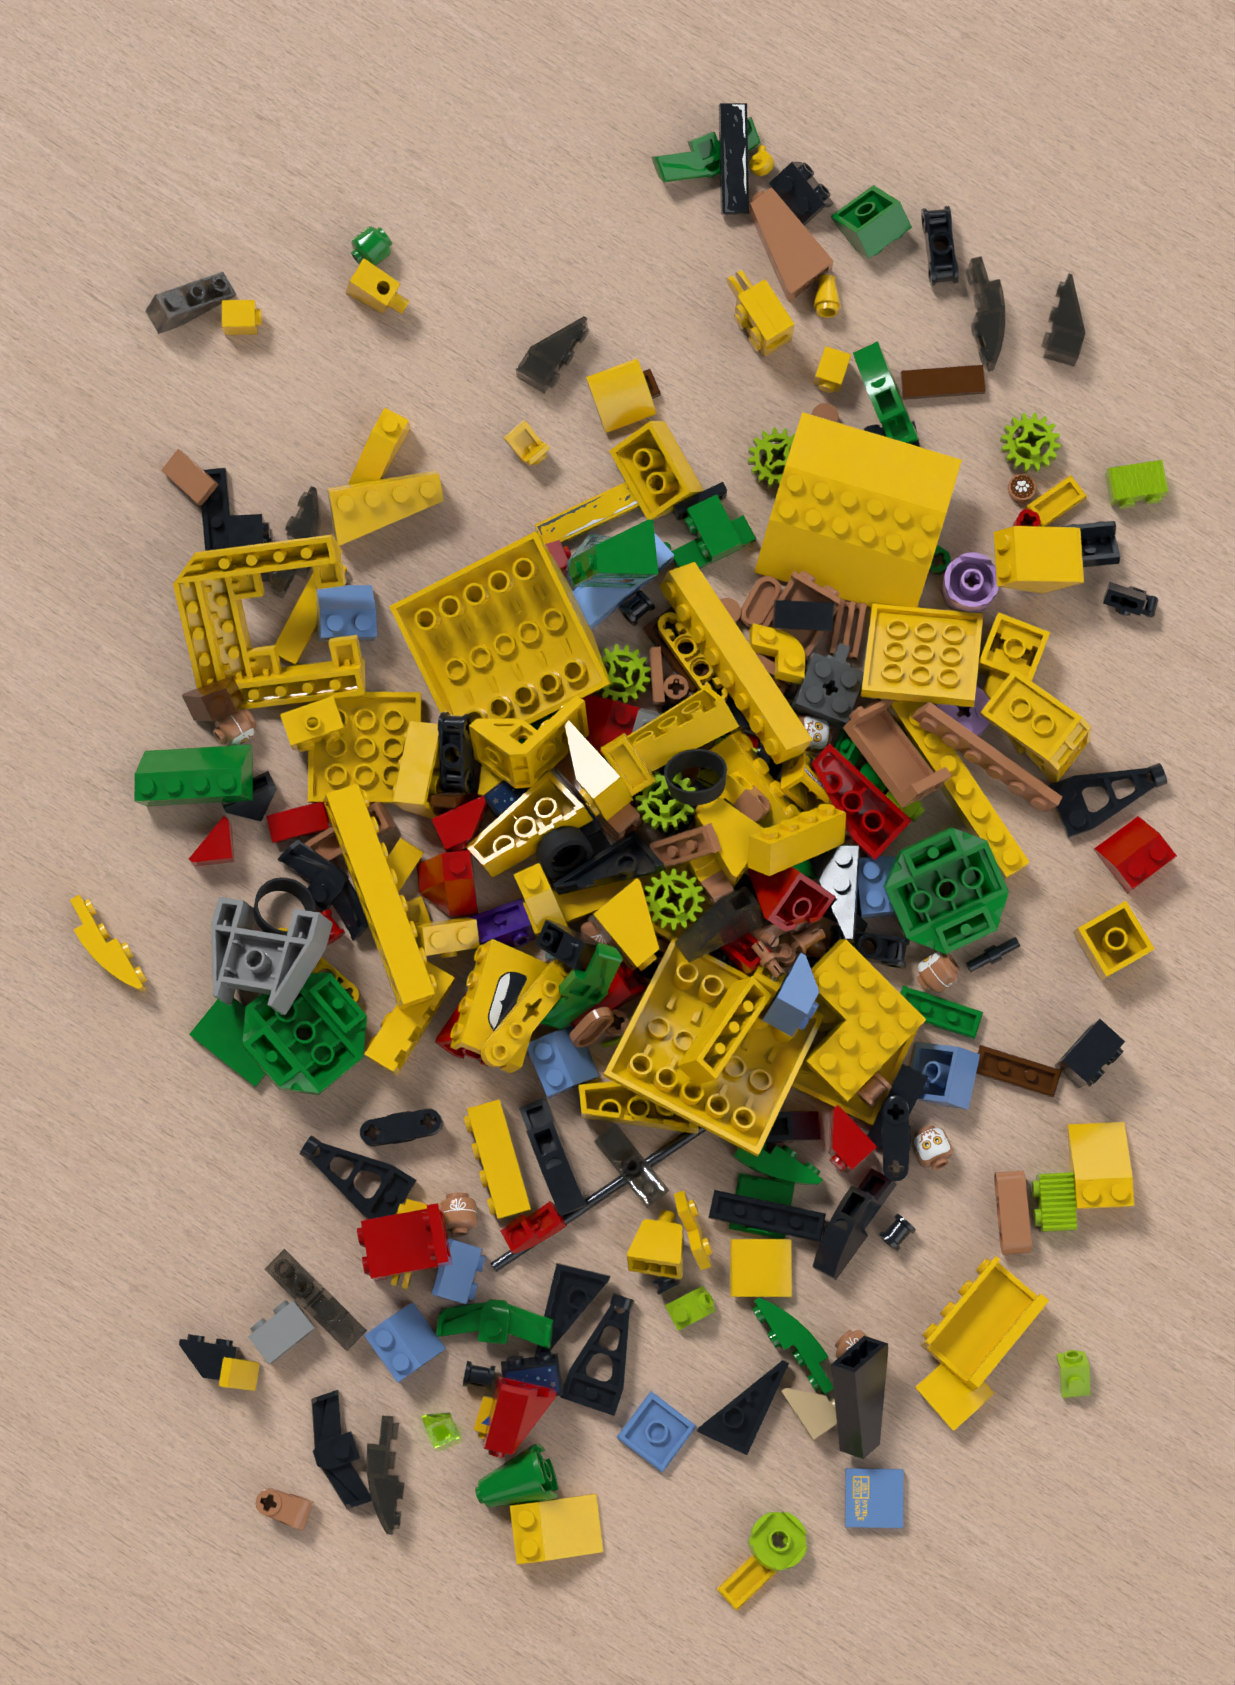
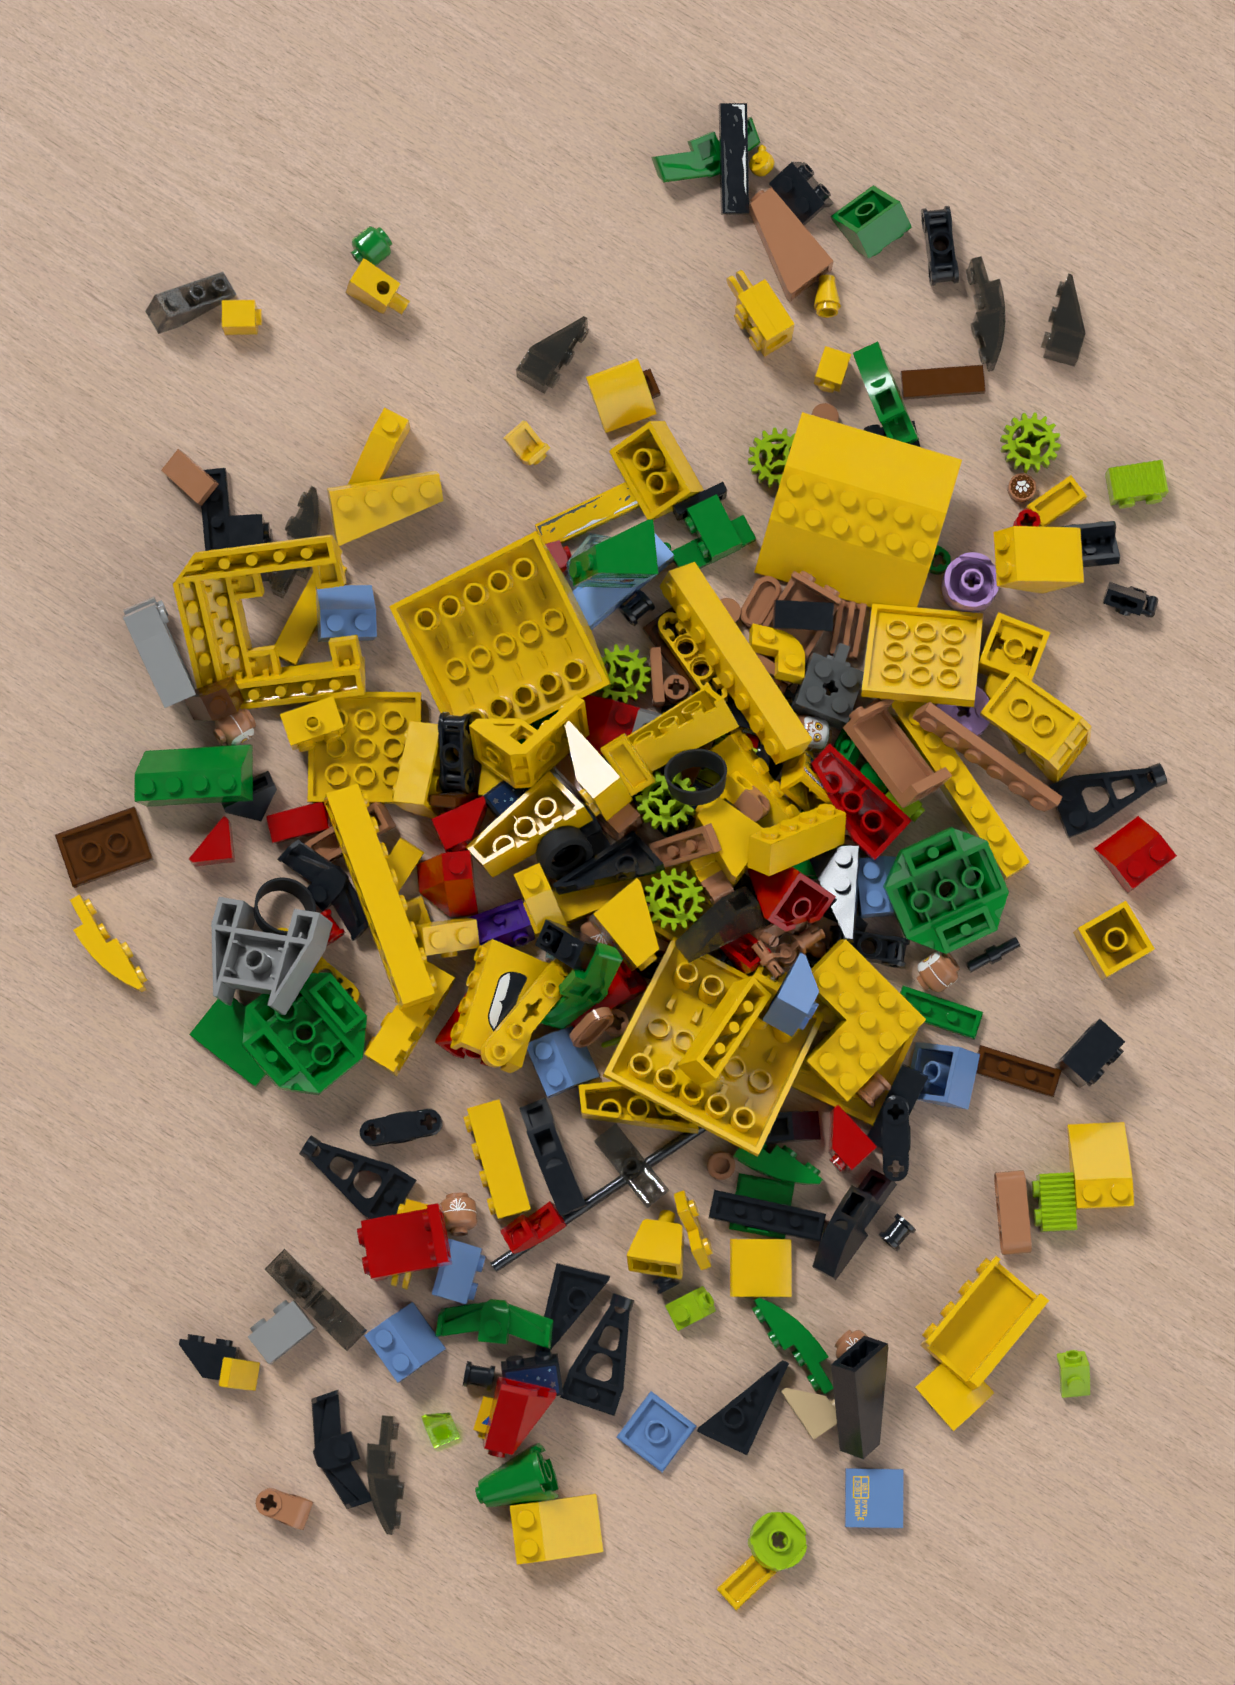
head [911,1125,953,1170] -> none
none -> reddish brown tile [55,807,154,888]
none -> light grey wedge [123,596,196,708]
none -> nougat tile [707,1151,736,1180]

